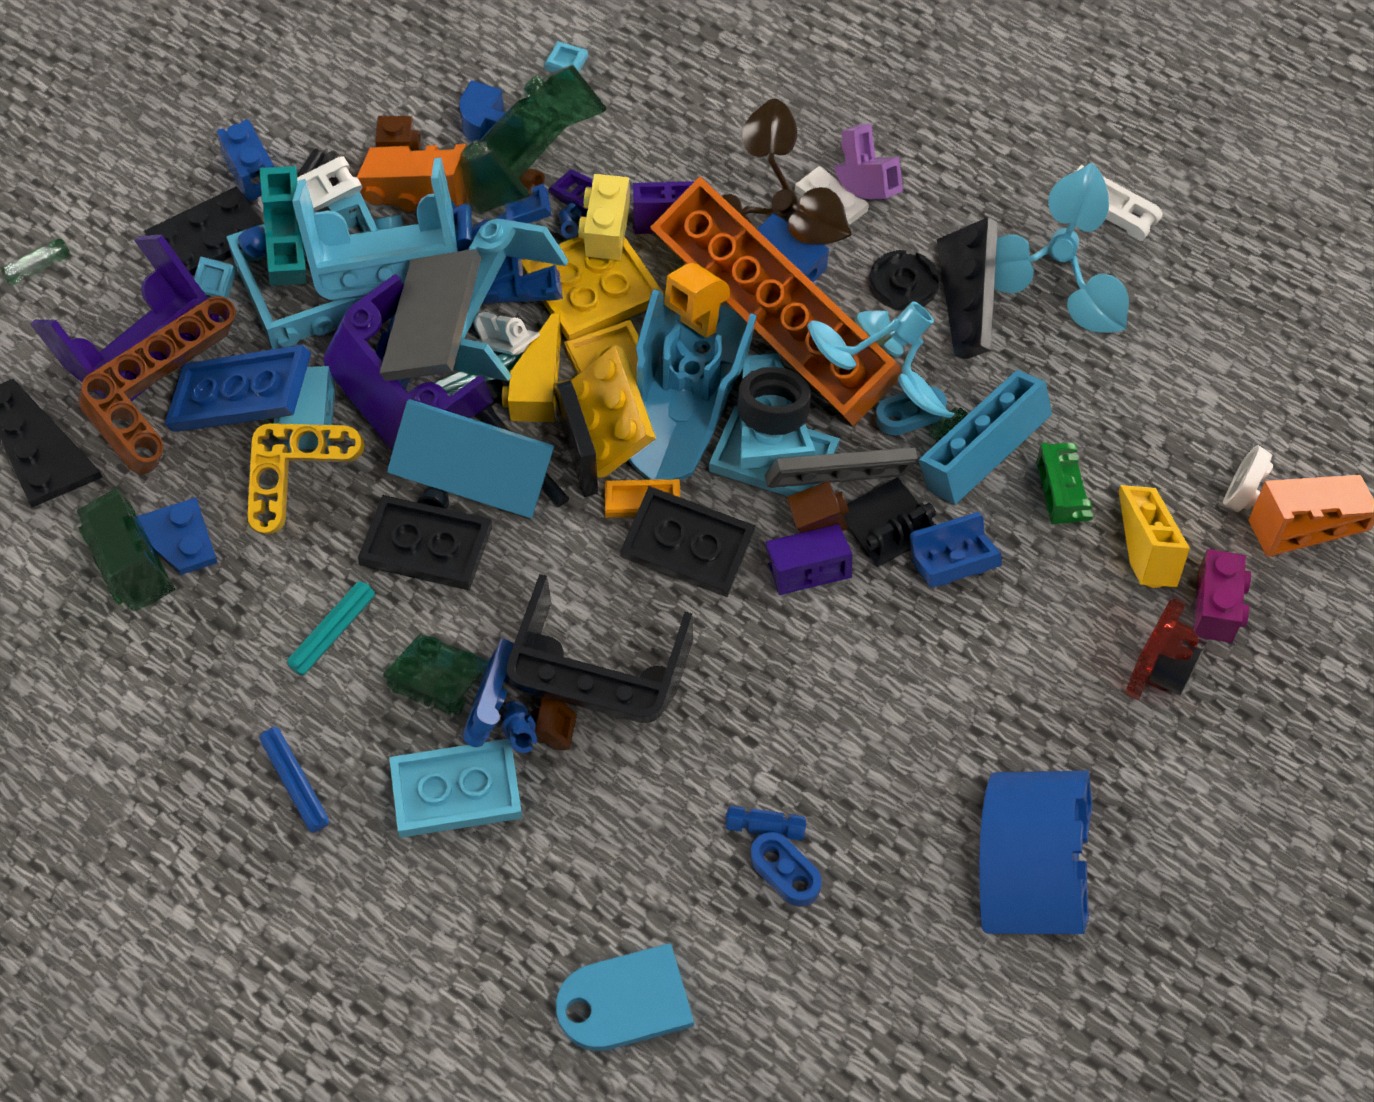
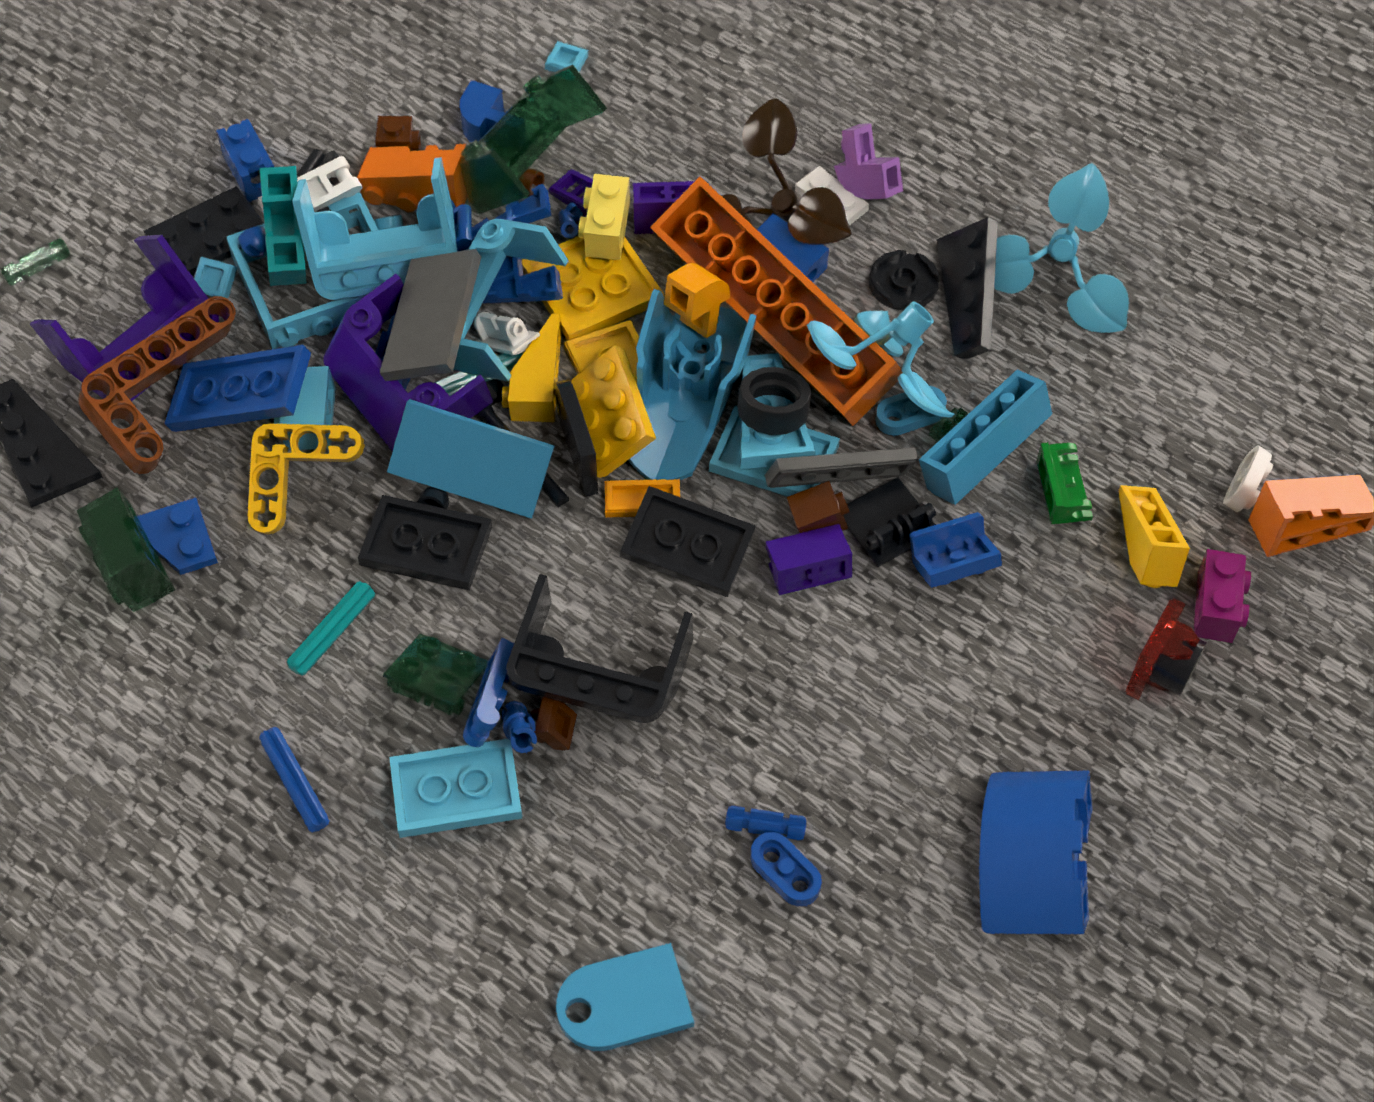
white plate [1076,165,1163,241] -> none

